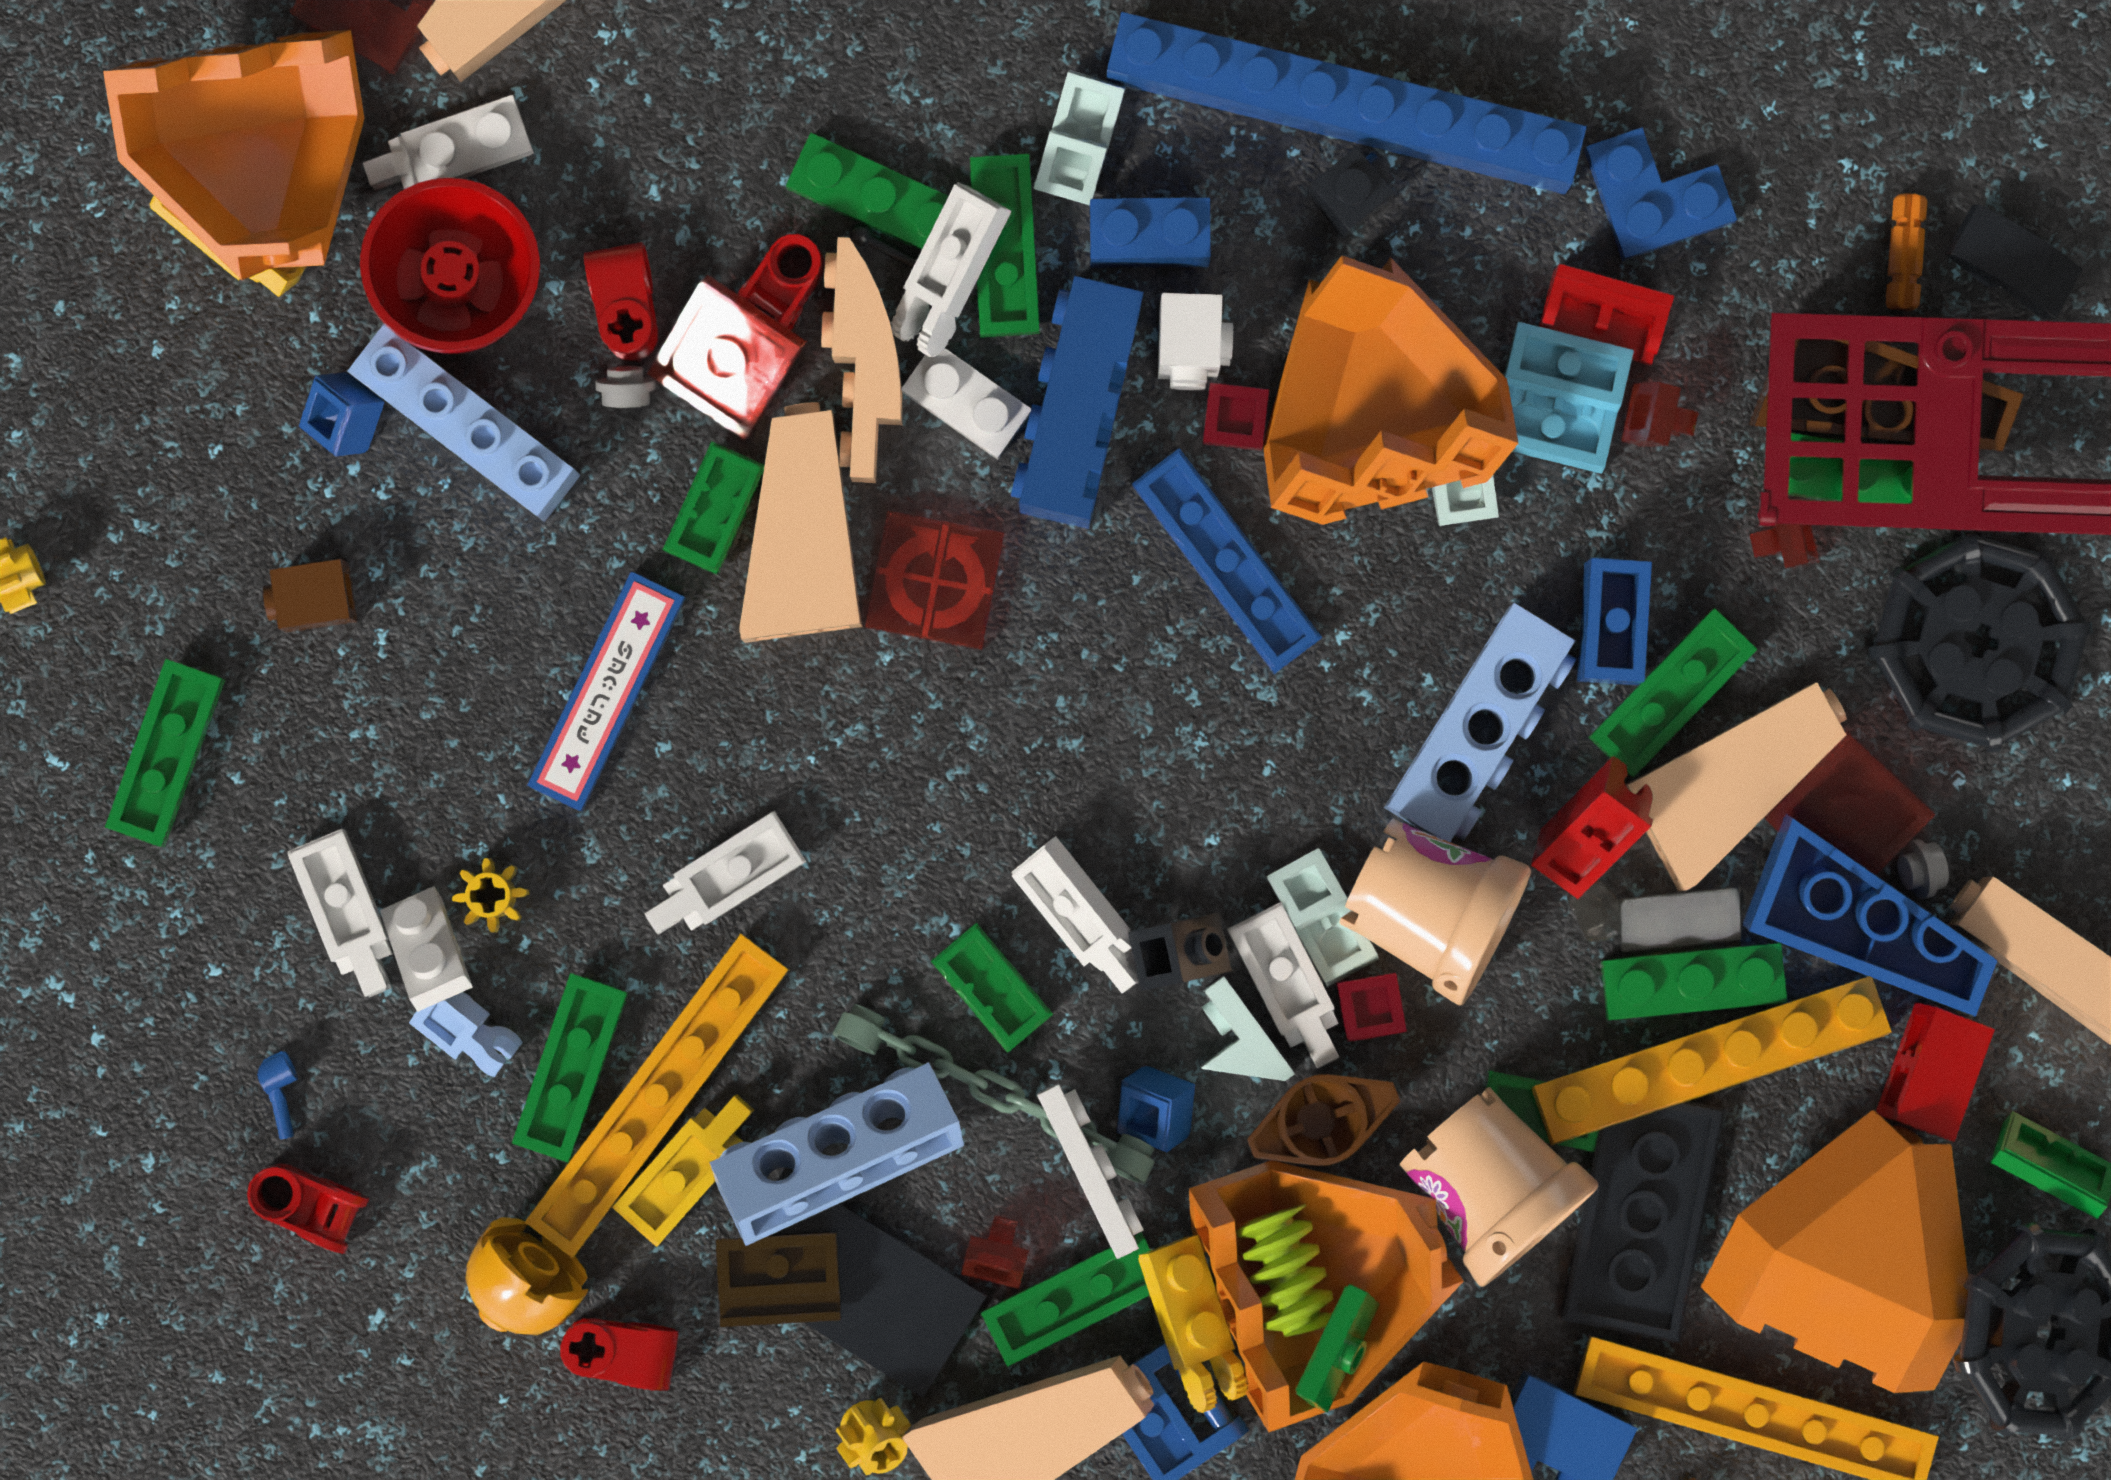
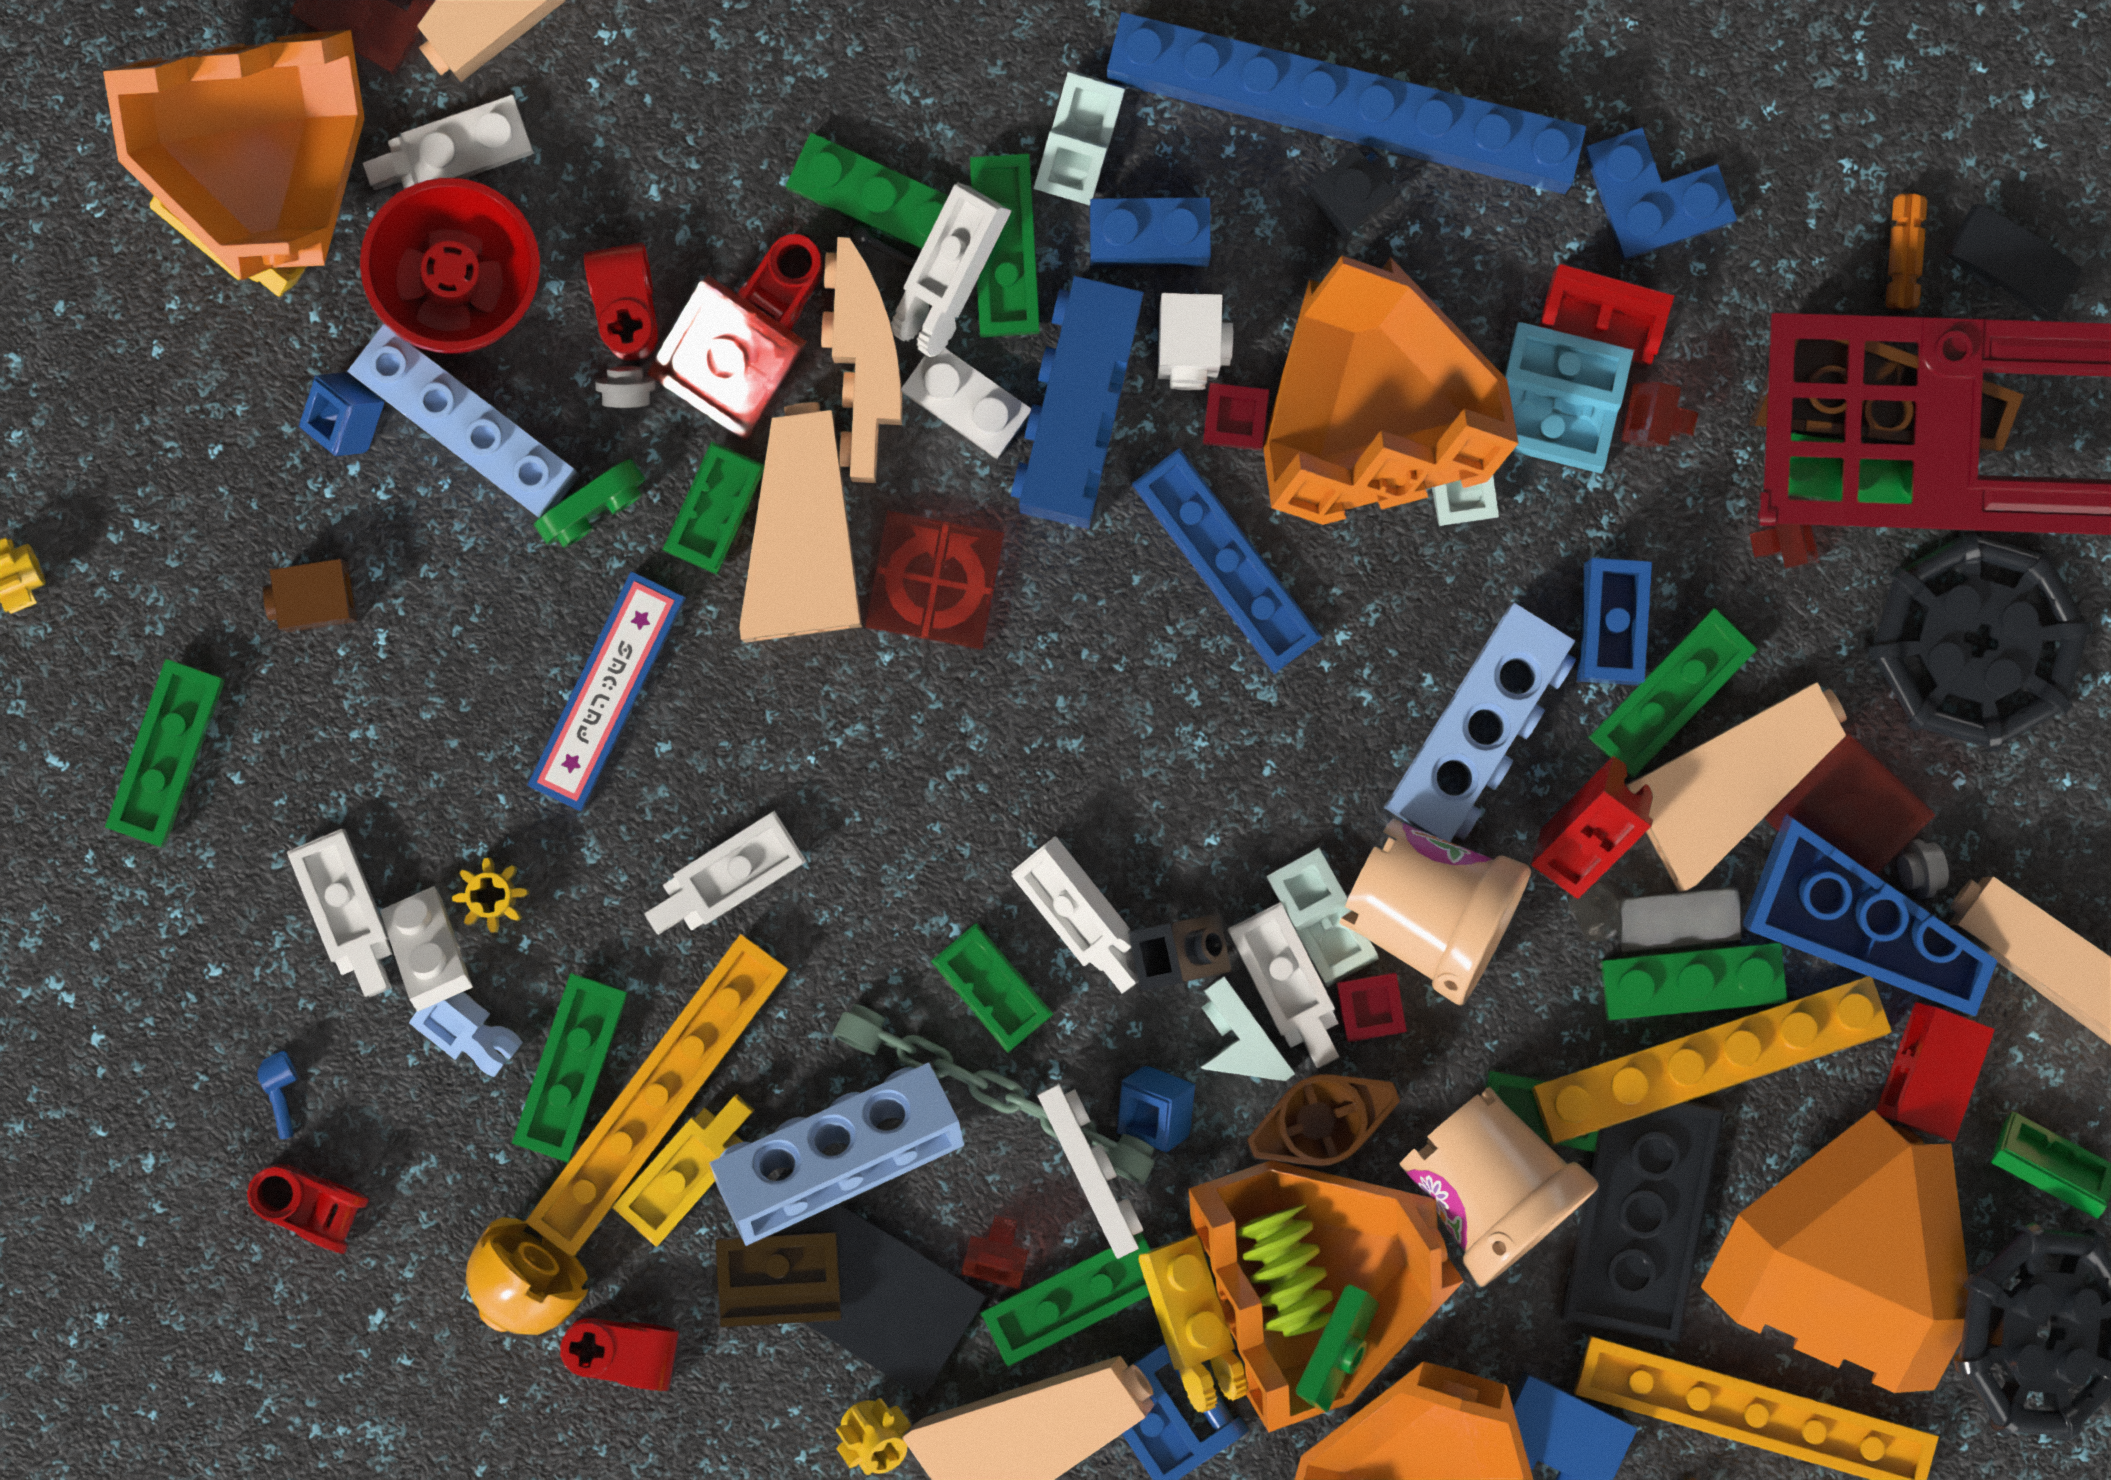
none -> green plate [534,458,646,548]

